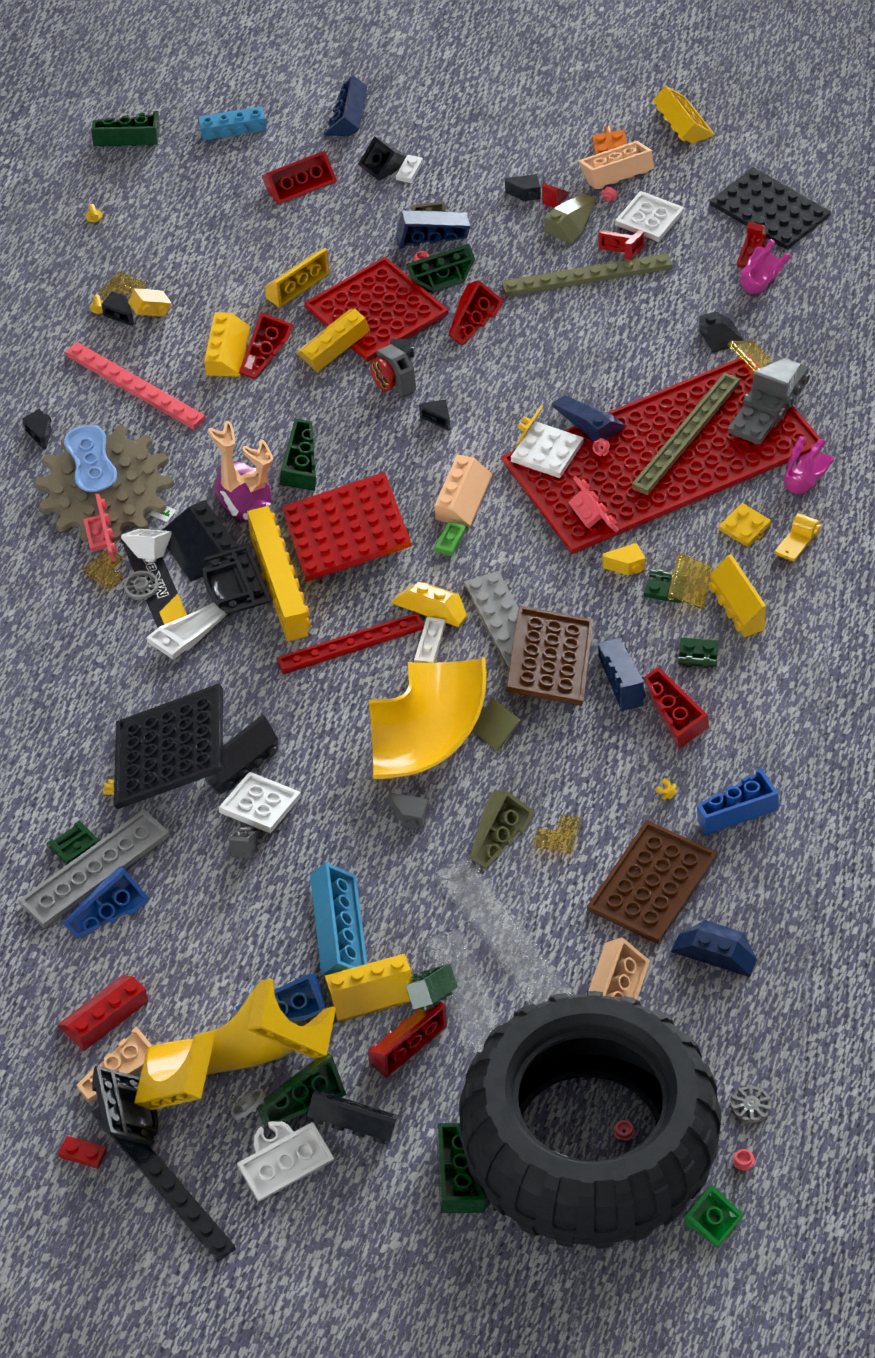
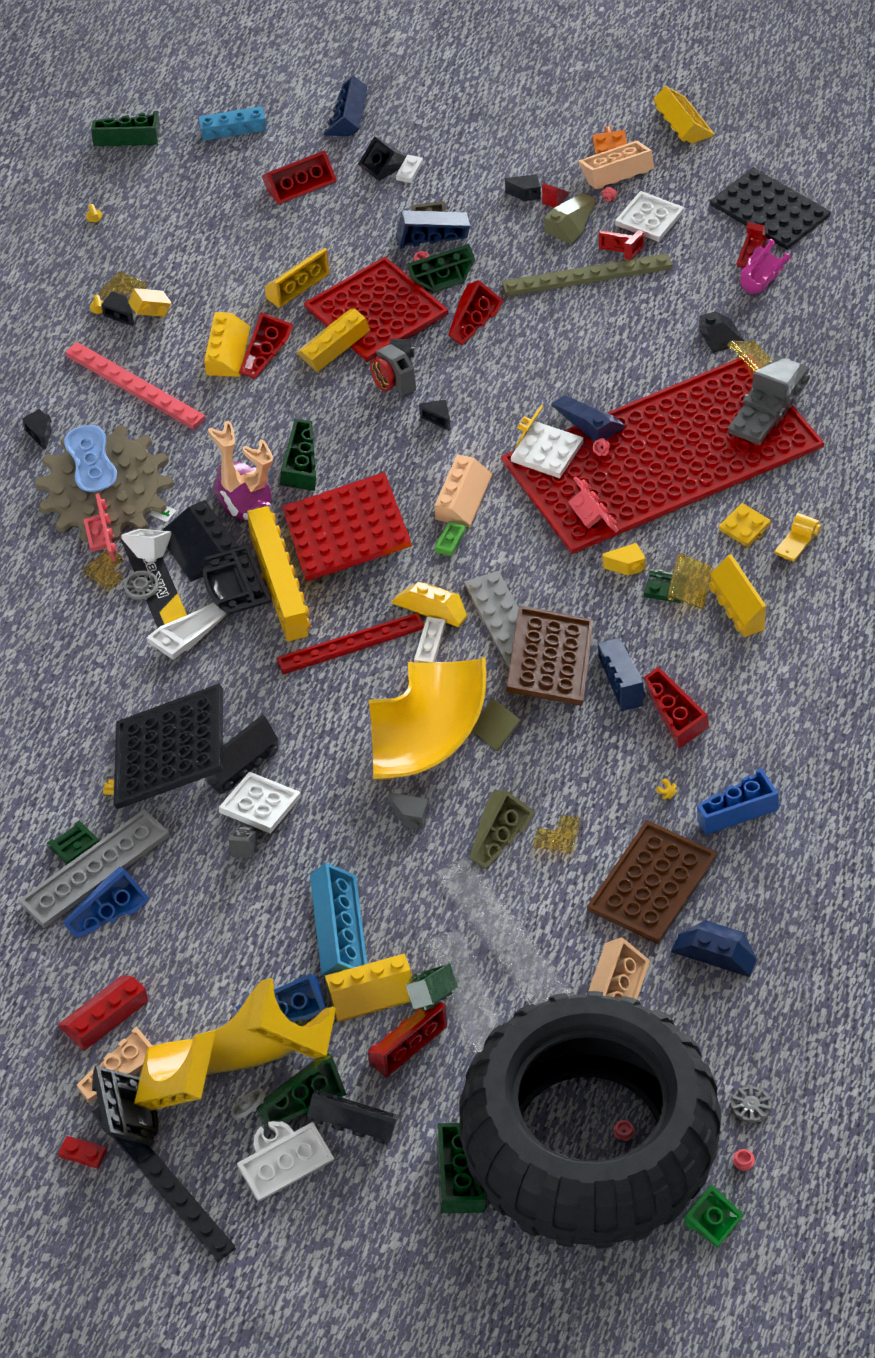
olive plate [632,372,740,496] -> none
dark green plate [678,638,719,669] -> none
dark pink hair [783,436,834,494] -> none

